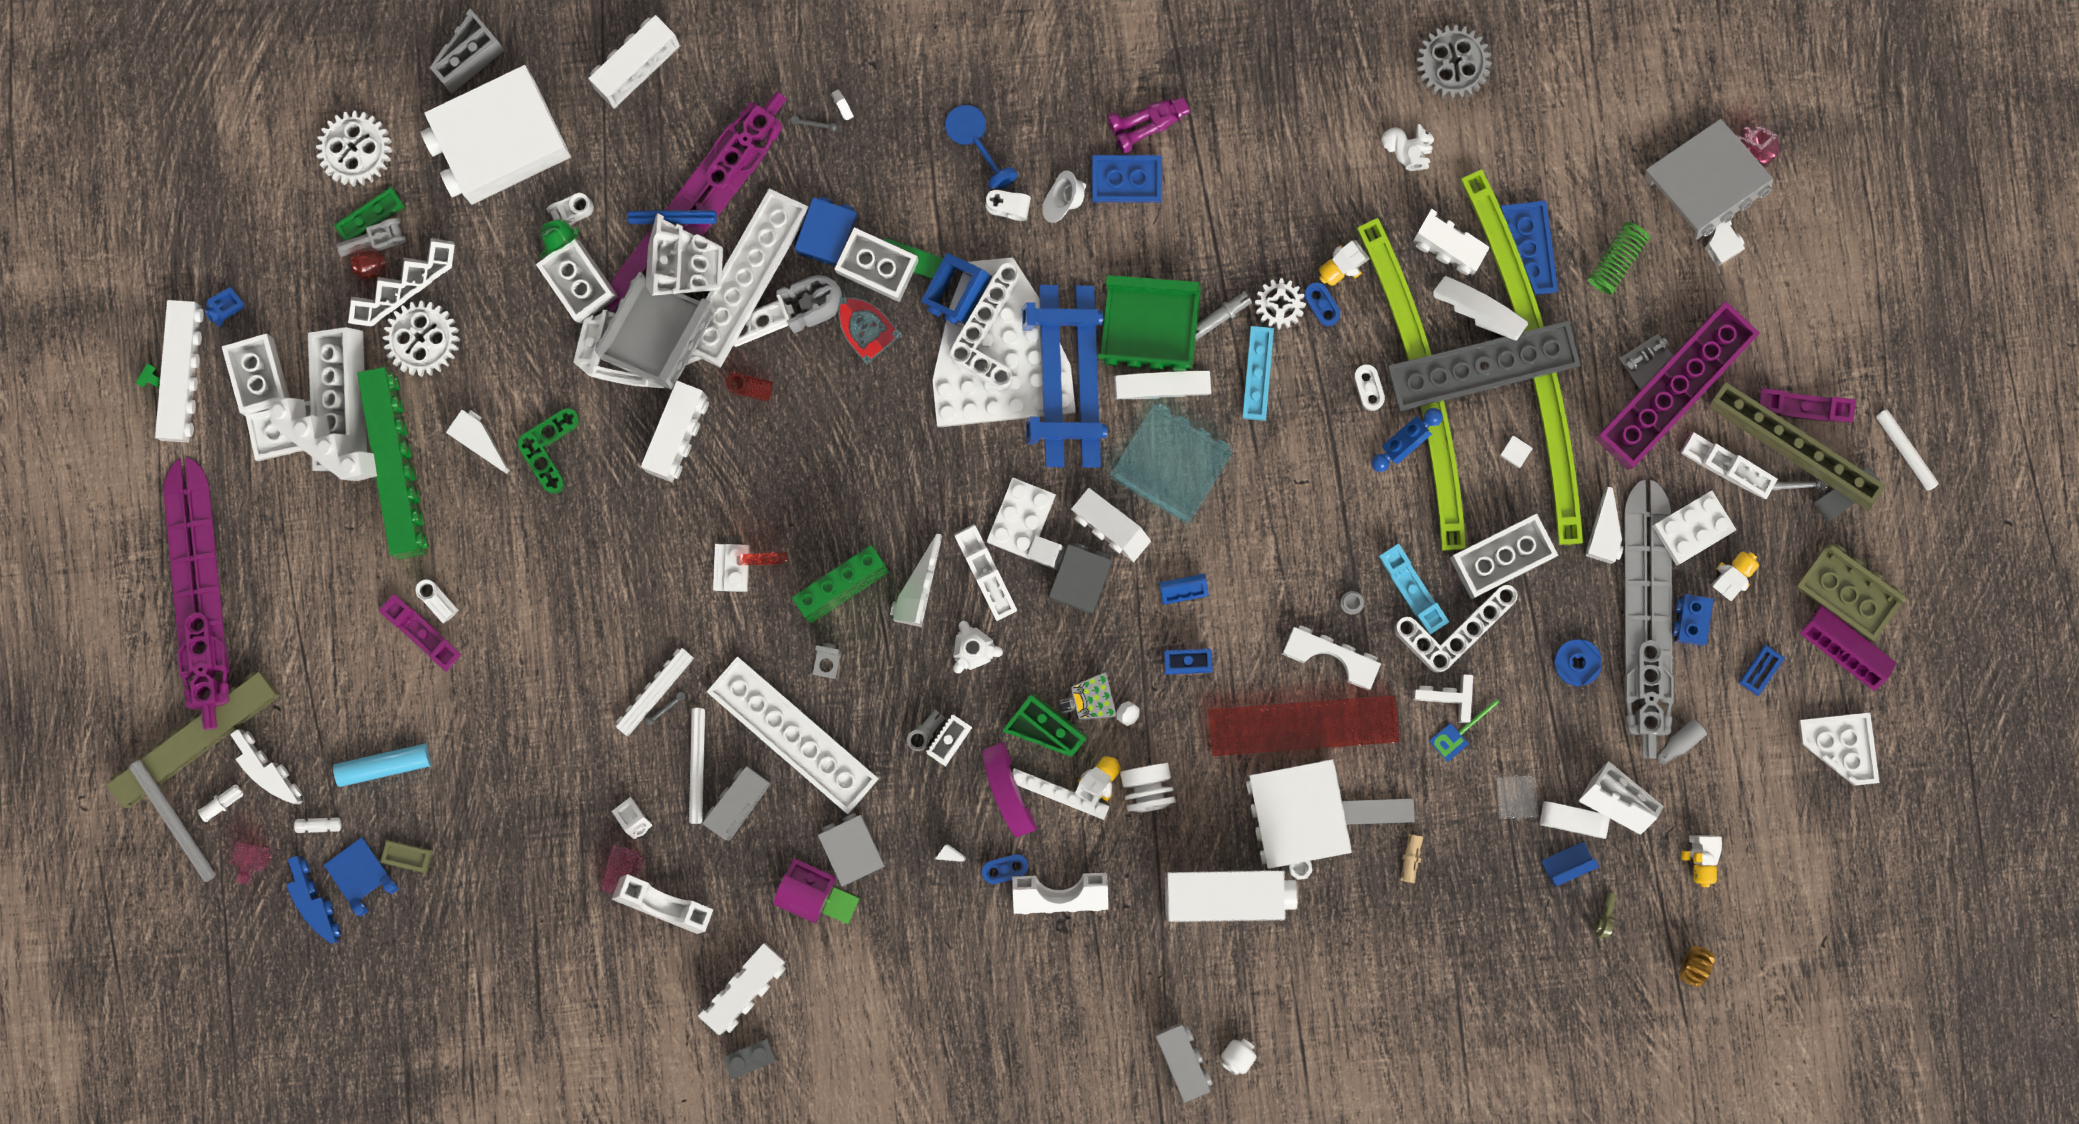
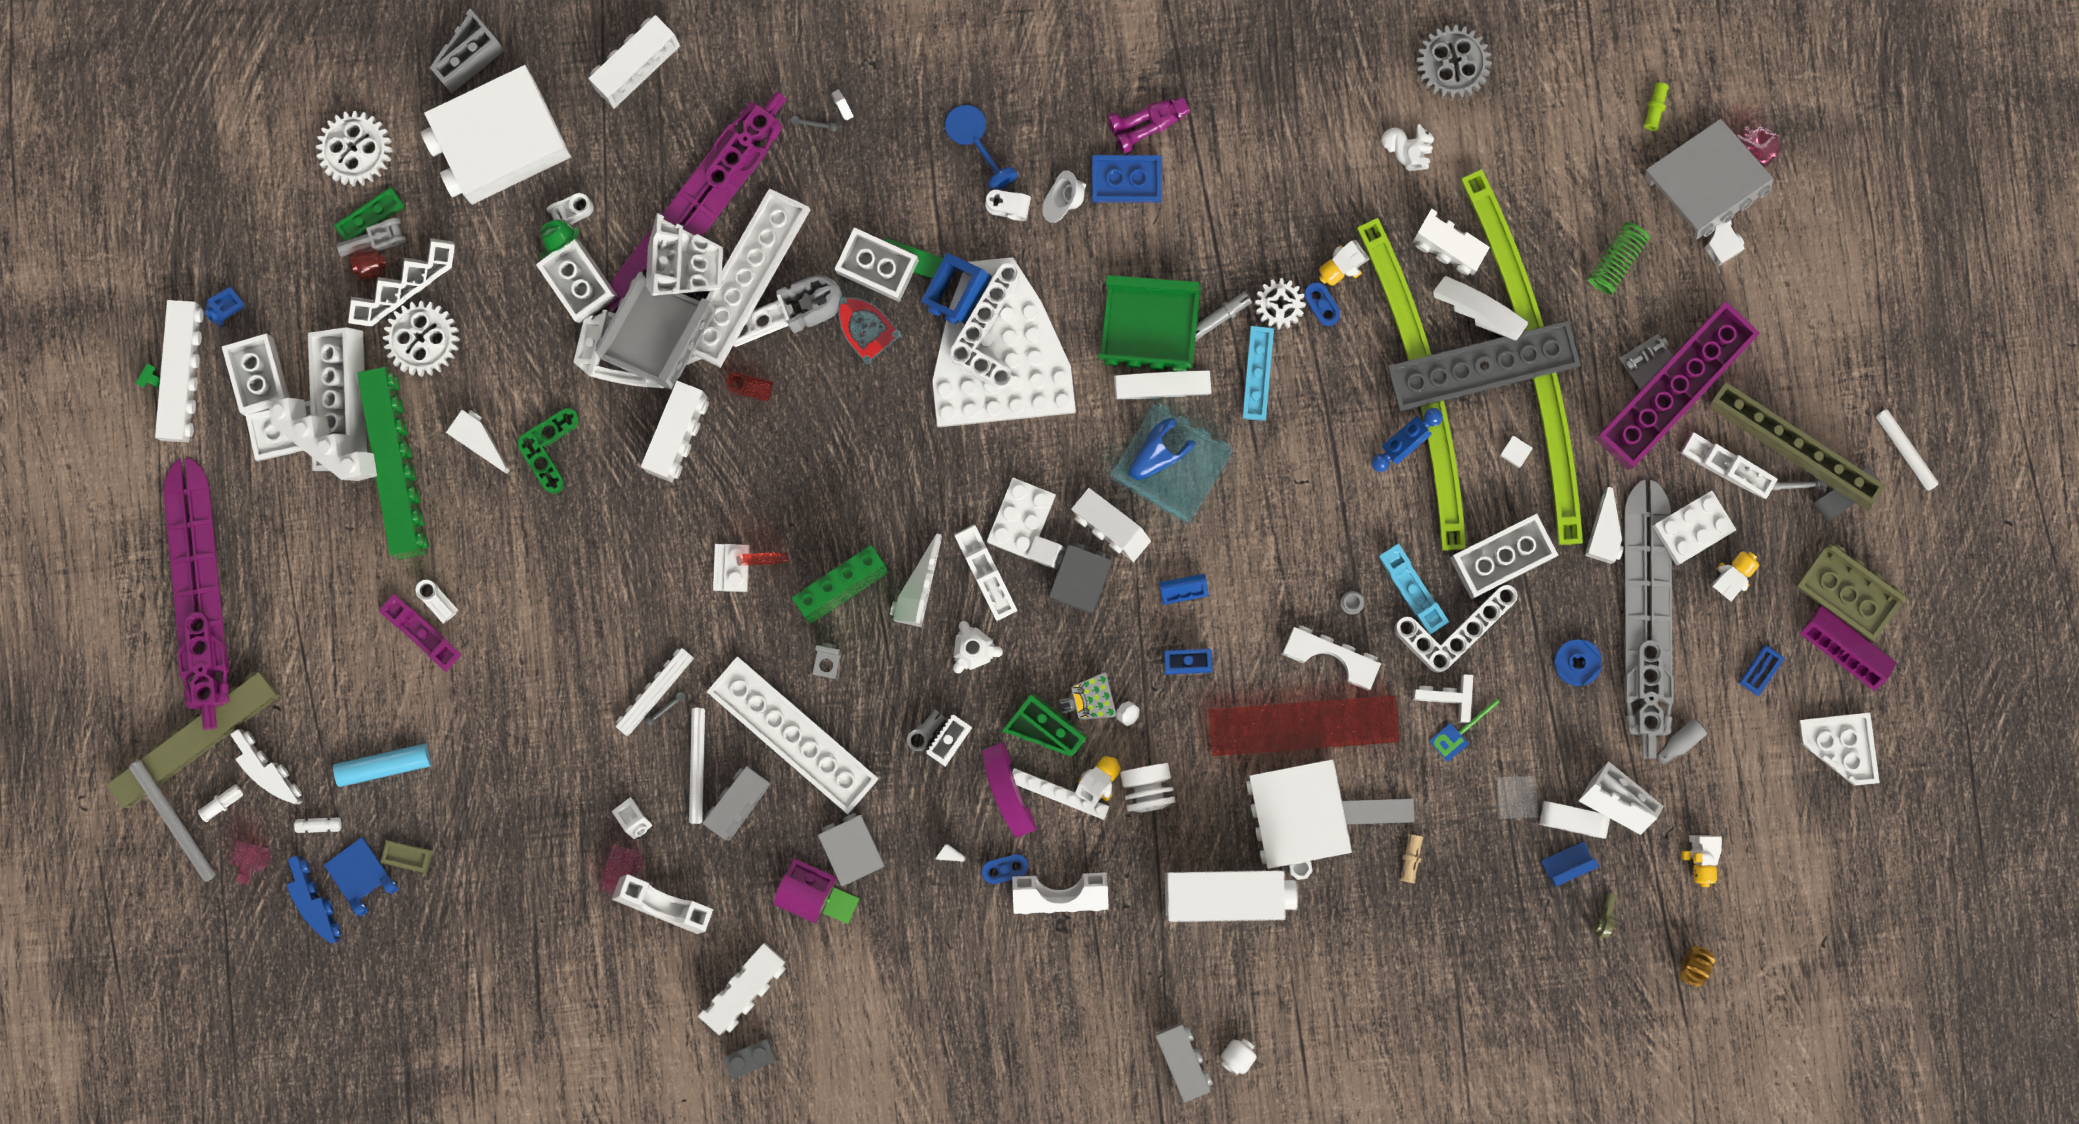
blue axle [627,210,717,224] -> none
blue brick [795,196,858,267] -> none
blue fence [1022,285,1107,468] -> none
white plate [1354,365,1385,411] -> none
blue wing [1500,201,1558,295] -> none
blue brick [1672,594,1713,646] -> none
magenta slope [1759,388,1856,423] -> none
none -> blue animal [1128,418,1195,481]
none -> lime pin [1644,82,1669,131]

